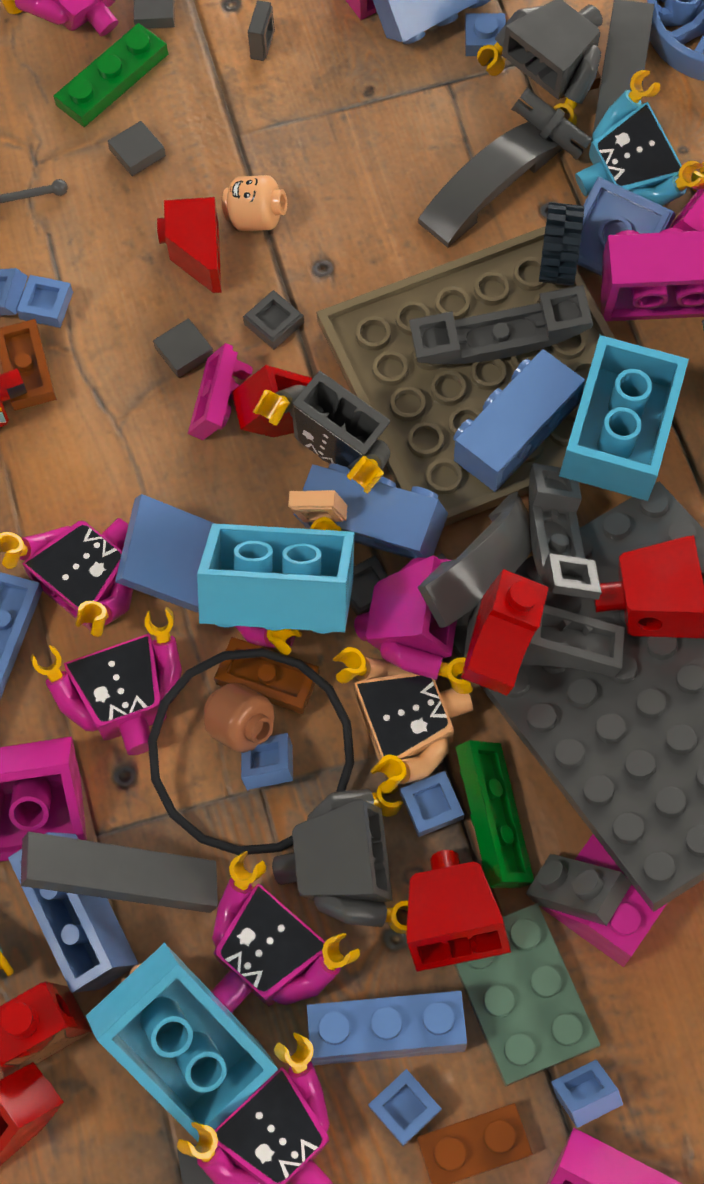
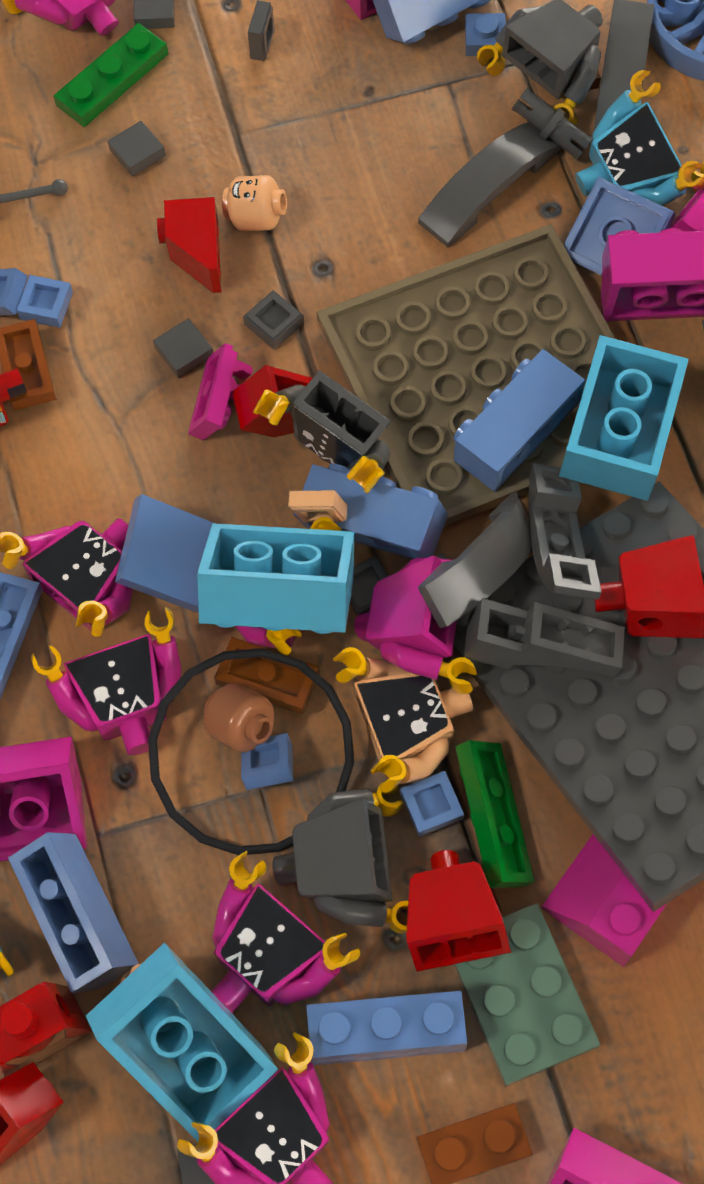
dark grey tile [21,831,218,913] -> none
medium blue plate [368,1069,442,1147] -> none
dark grey slope [409,285,593,364] -> none
red arch [461,569,549,696] -> none
dark grey plate [526,853,631,926] -> none
black bush [539,202,584,286] -> none
medium blue plate [551,1059,623,1128] -> none

